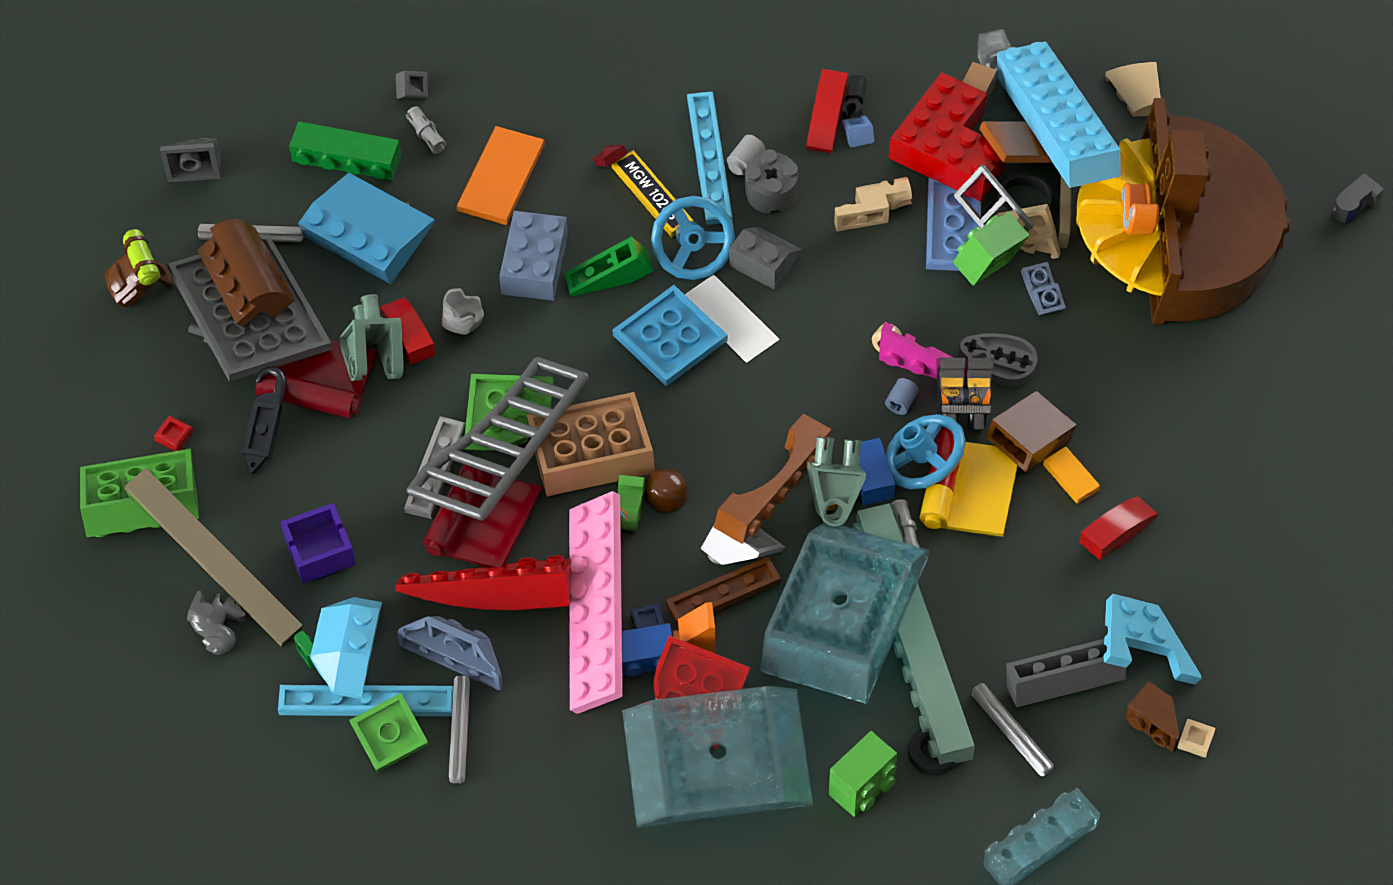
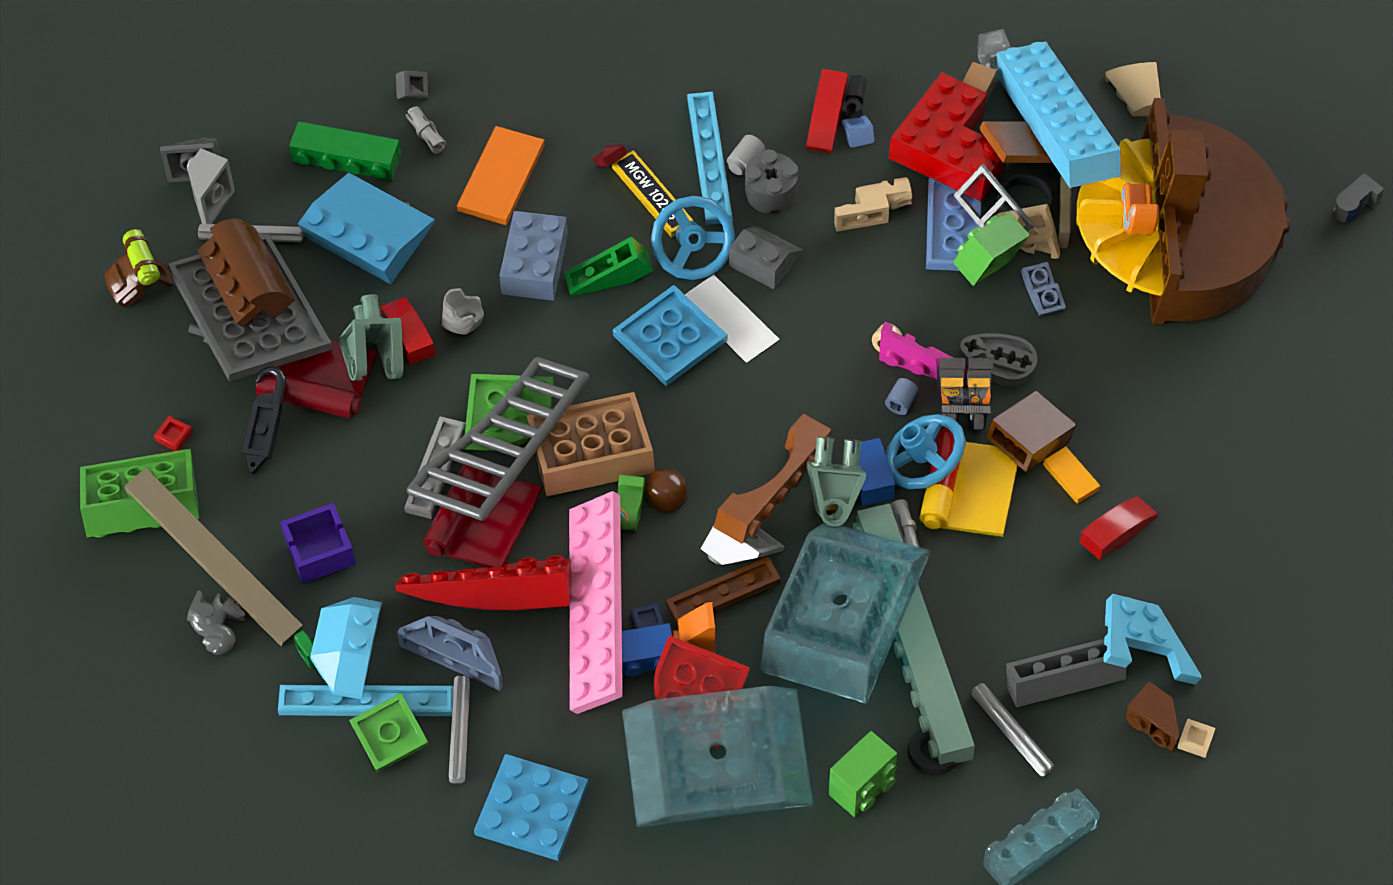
none -> light grey slope [187,148,235,224]
none -> dark azure plate [474,754,588,861]

